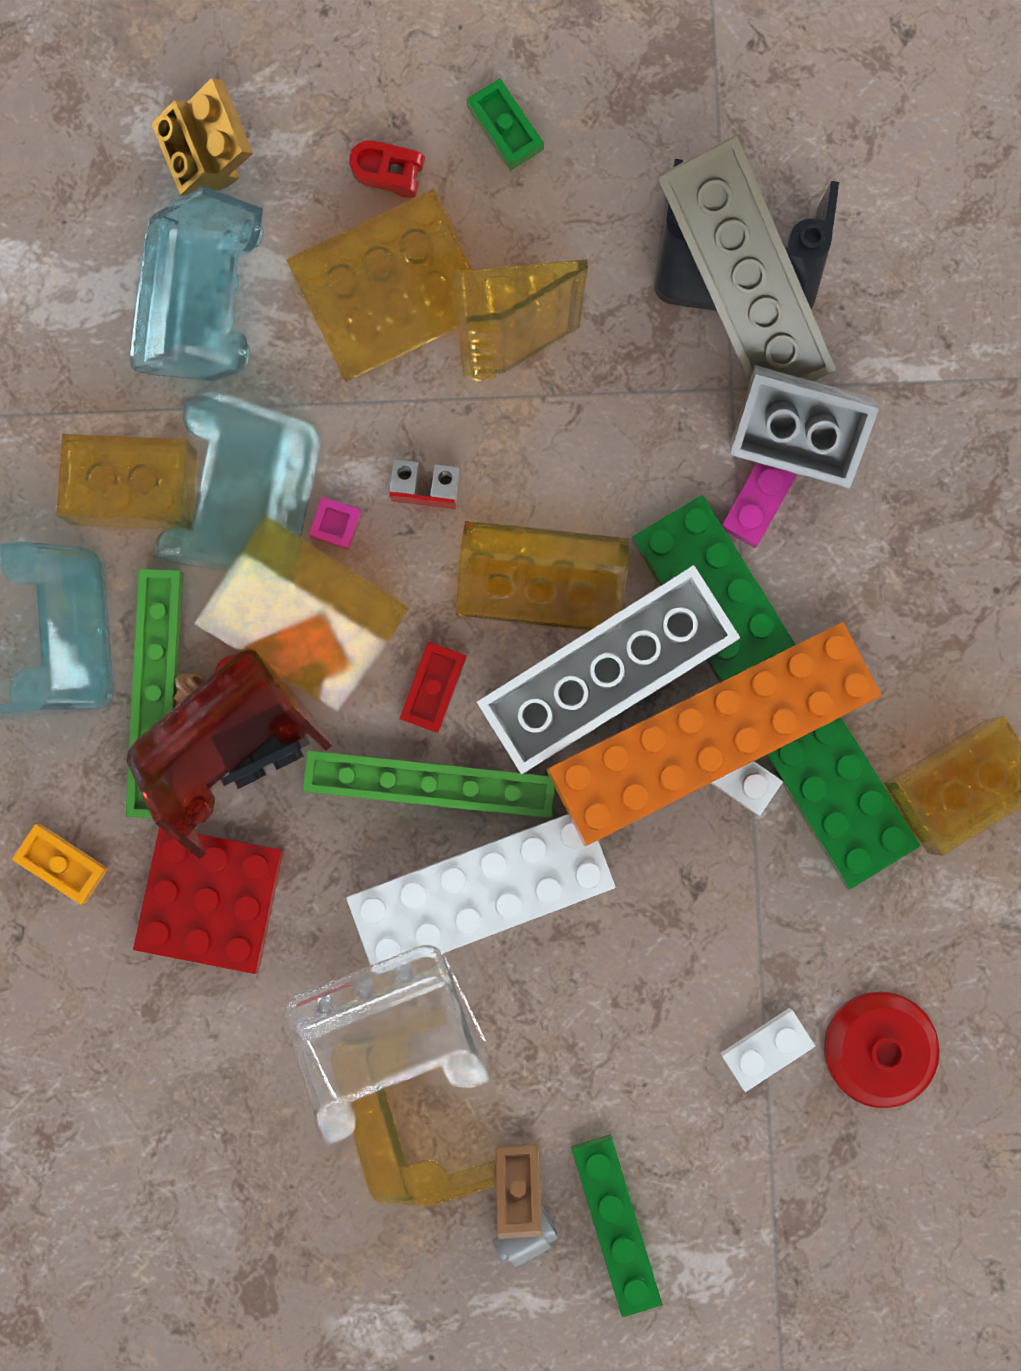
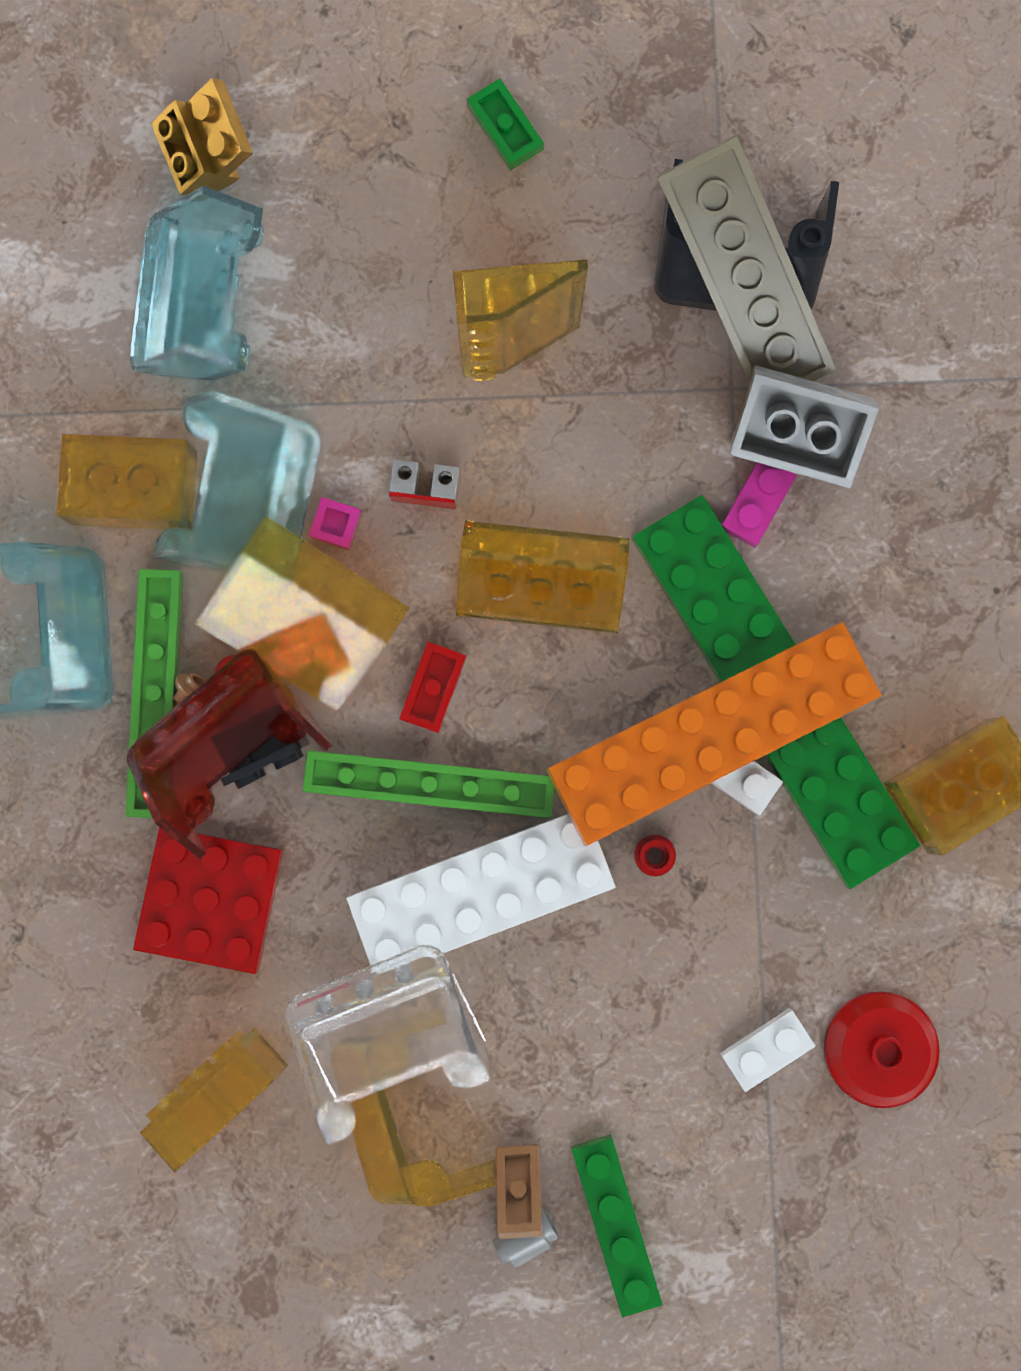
light orange plate [11,824,109,905] -> none
clear yellow slope [286,189,489,382] -> none
red plate [349,140,425,198] -> none
white brick [477,565,740,774] -> none
none -> clear yellow brick [140,1028,288,1173]
none -> red plate [634,835,676,877]

